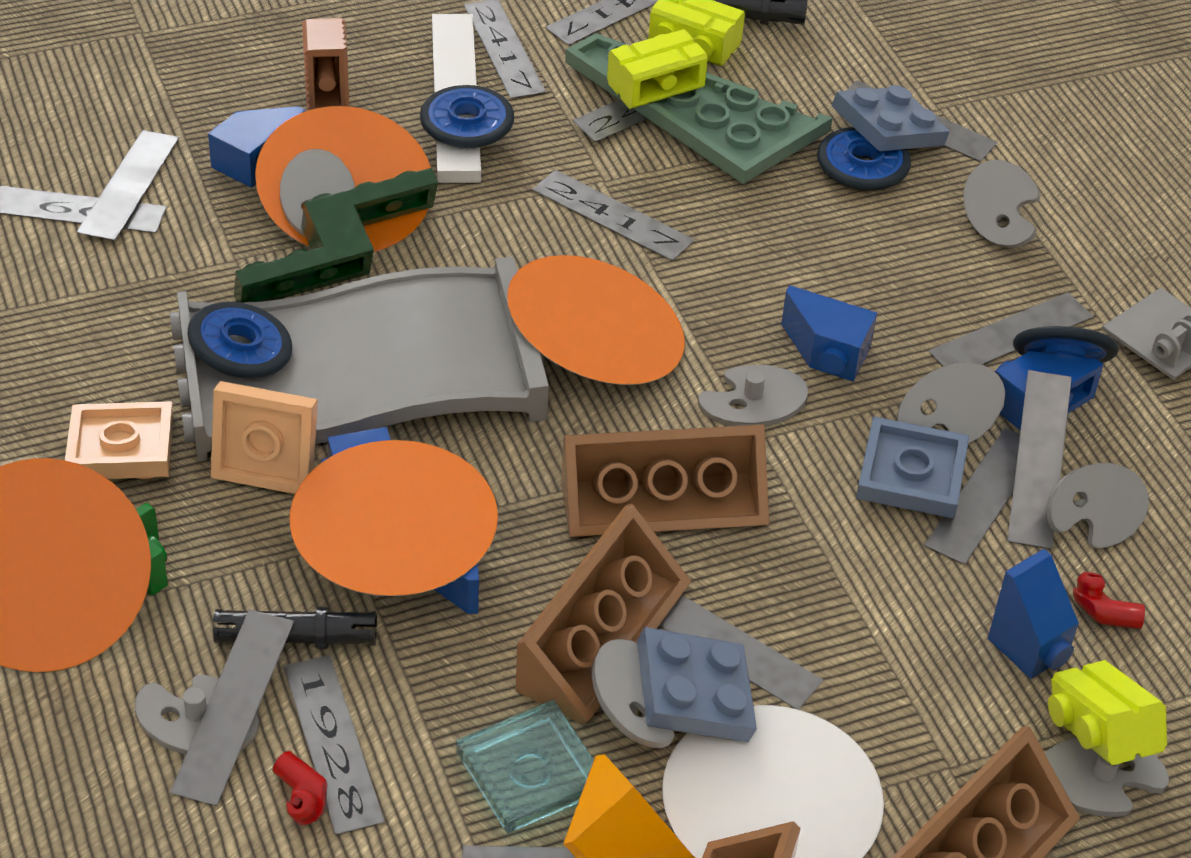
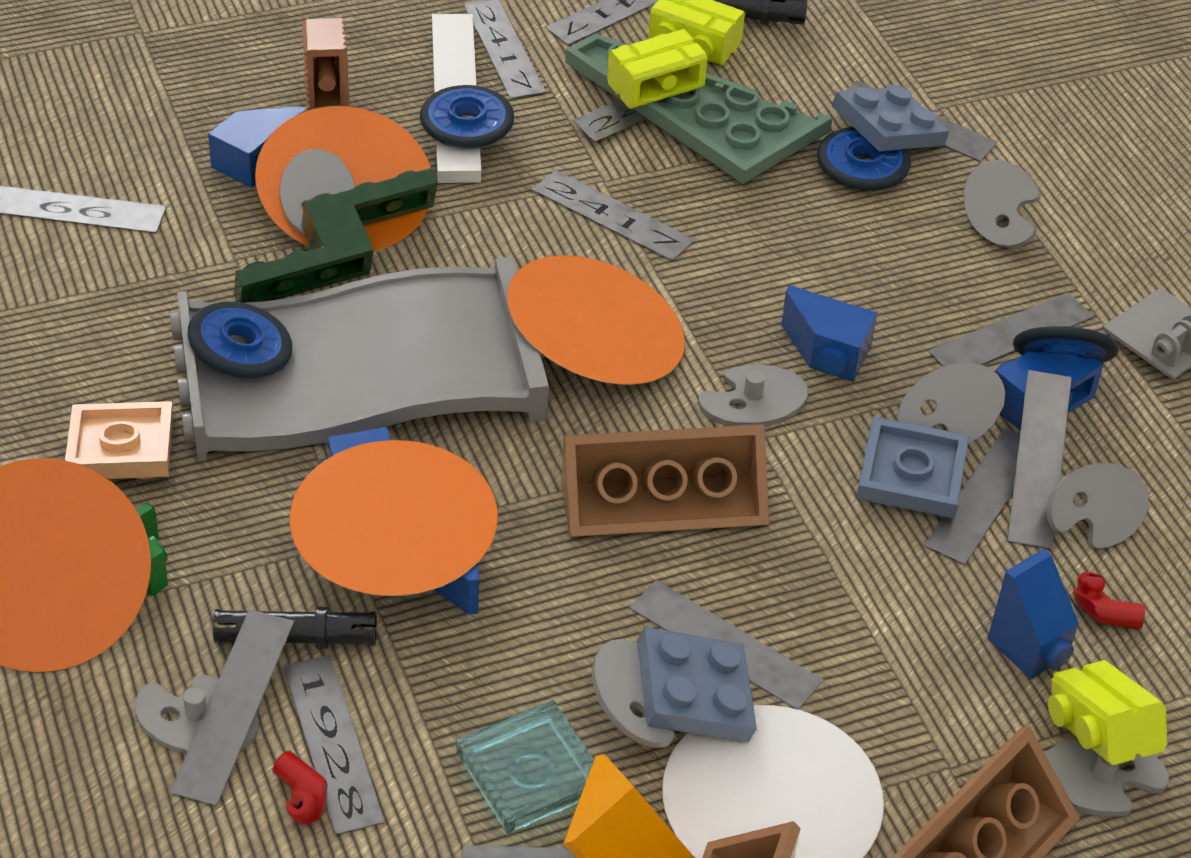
sticker [77,130,179,240] -> none
light nougat plate [211,381,318,494] -> none
medium nougat slope [515,504,691,724] -> none

